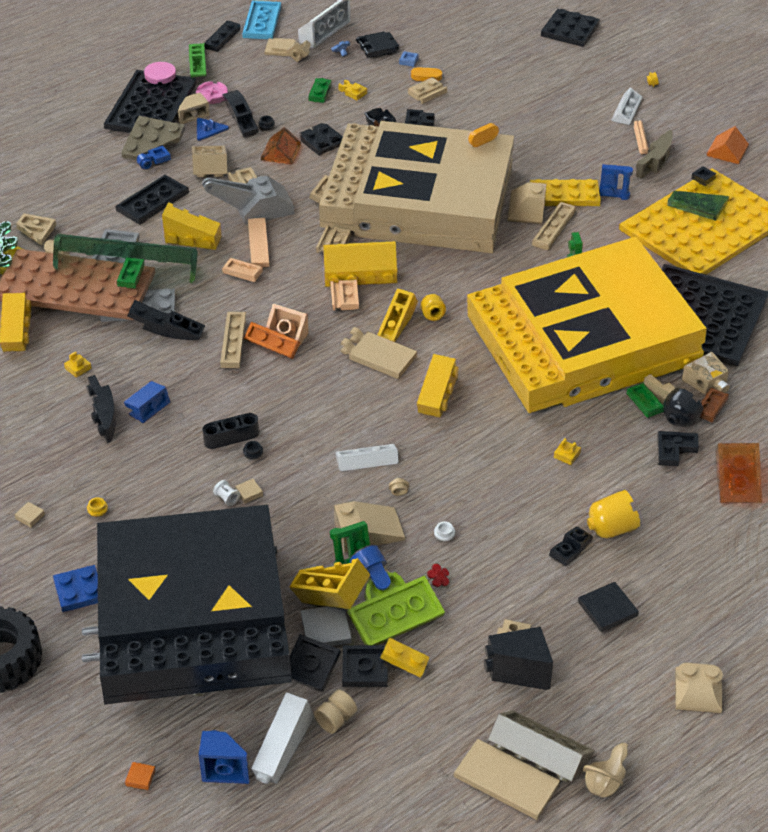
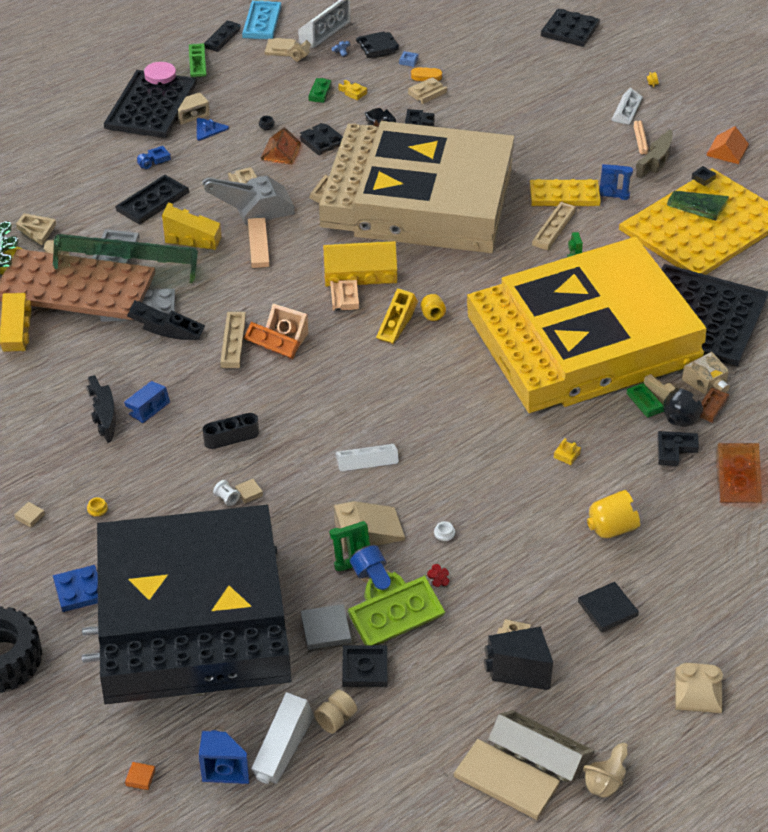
yellow tile [64,352,92,378] -> none
green plate [117,257,145,288] -> none
dark tan plate [121,116,186,160] -> none
tan slope [192,146,227,177] -> none
bright pink tile [196,81,228,104] -> none
black slope [222,90,259,138] -> none
light nougat plate [222,258,263,282] -> none
black plate [243,441,263,459] -> none
yellow wedge [289,558,370,609] -> none
black tile [290,634,341,692] -> none
tan plate [316,226,351,253] -> none
tan tile [341,327,417,379] -> none
yellow plate [380,637,429,678] -> none
tan plate [389,478,409,496] -> none
yellow wedge [417,354,459,418] -> none
light orange tile [468,123,499,147] -> none
tan slope [508,182,546,224] -> none
black slope [549,526,593,566] -> none

